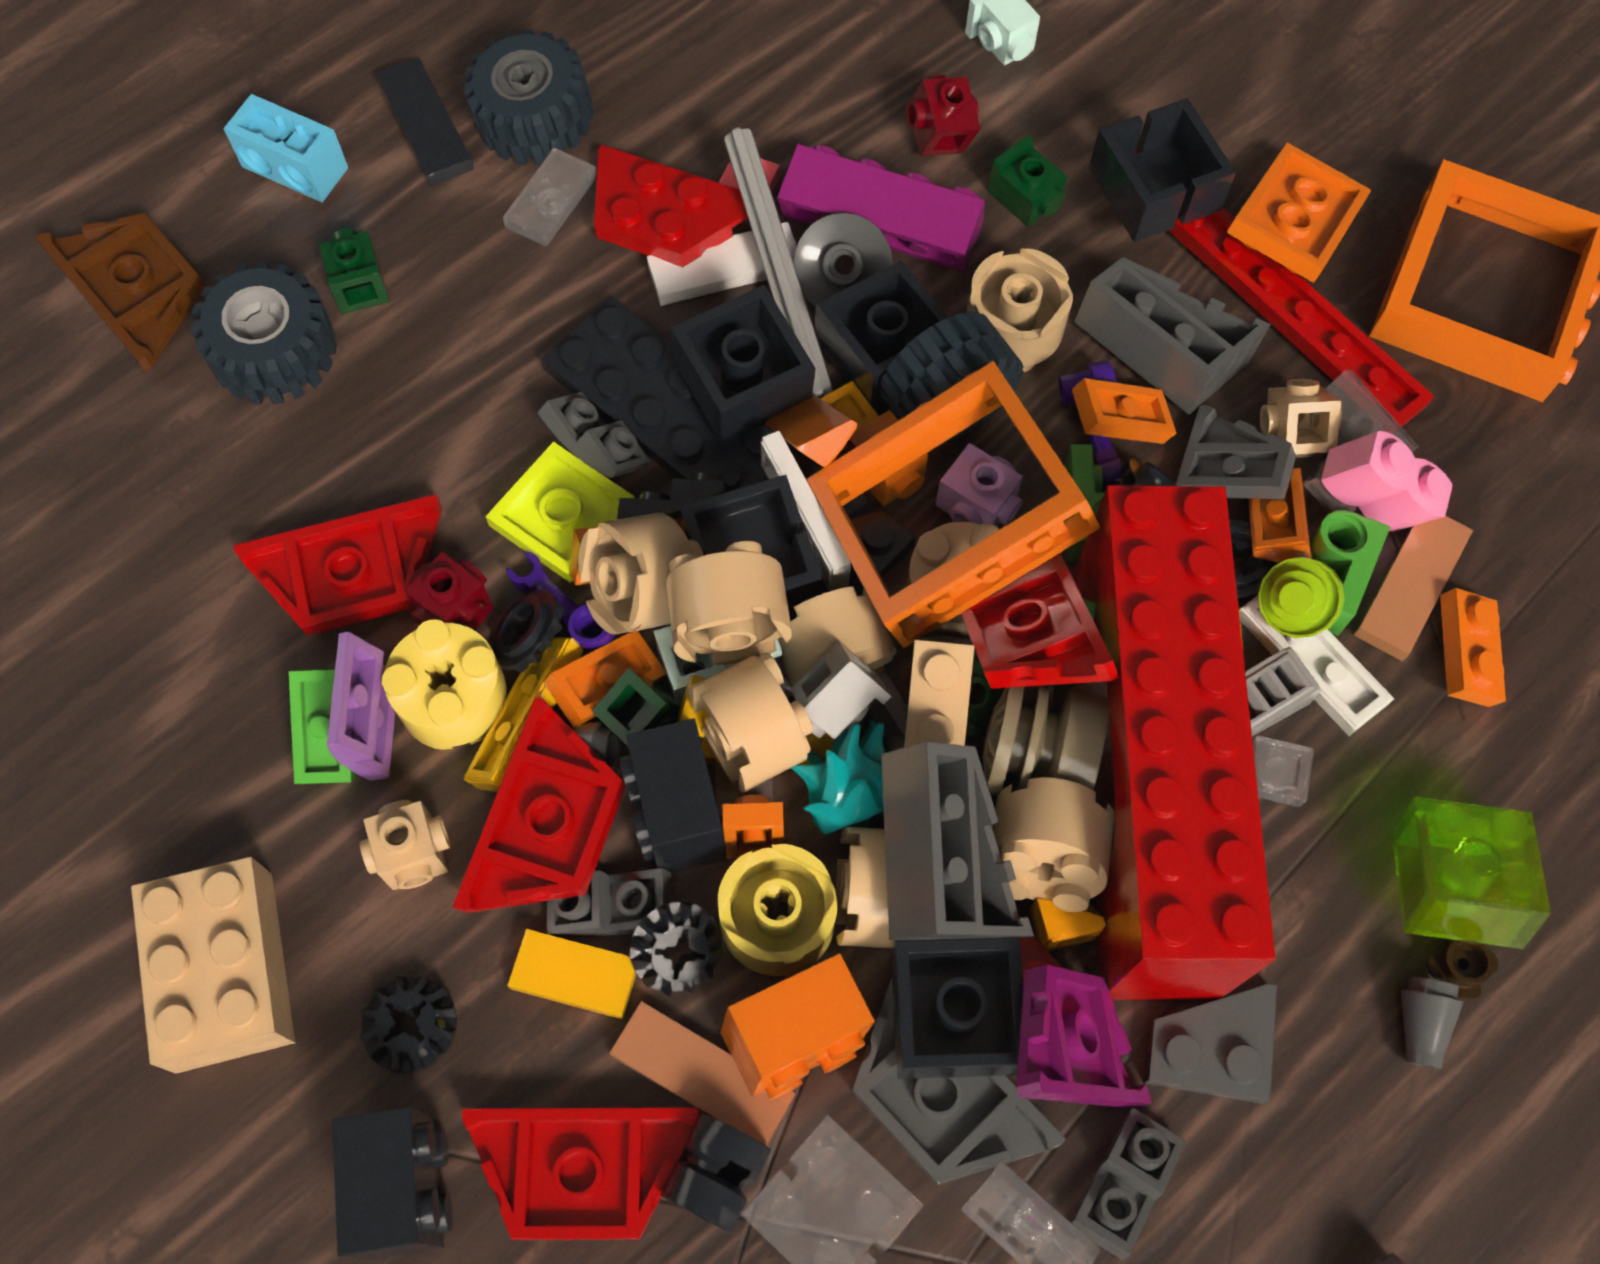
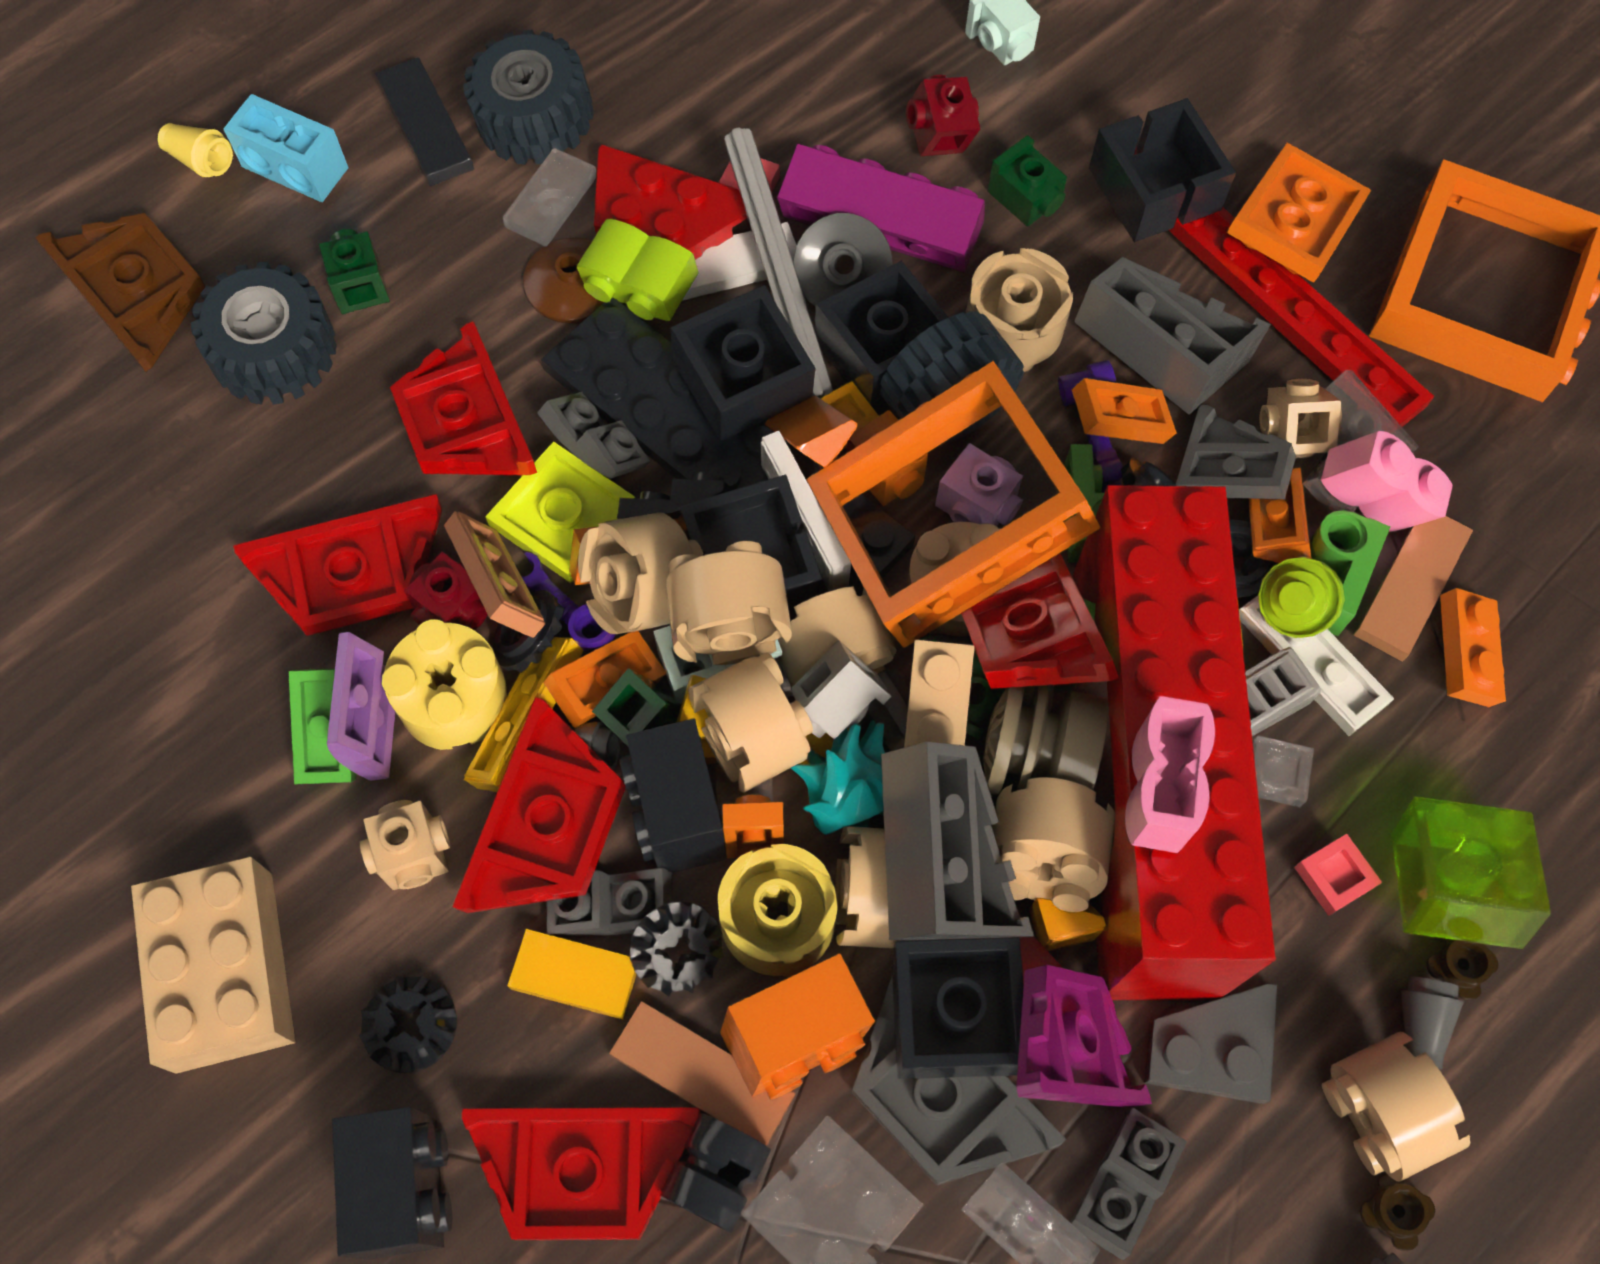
none -> light yellow cone [158,123,233,177]
none -> red wing [390,321,537,475]
none -> nougat tile [444,511,545,638]
none -> reddish brown dish [523,238,604,323]
none -> lime brick [576,219,699,321]
none -> bright pink brick [1125,696,1215,853]
none -> coral plate [1294,834,1382,916]
none -> tan brick [1322,1032,1470,1182]
none -> dark brown plate [1360,1173,1435,1251]

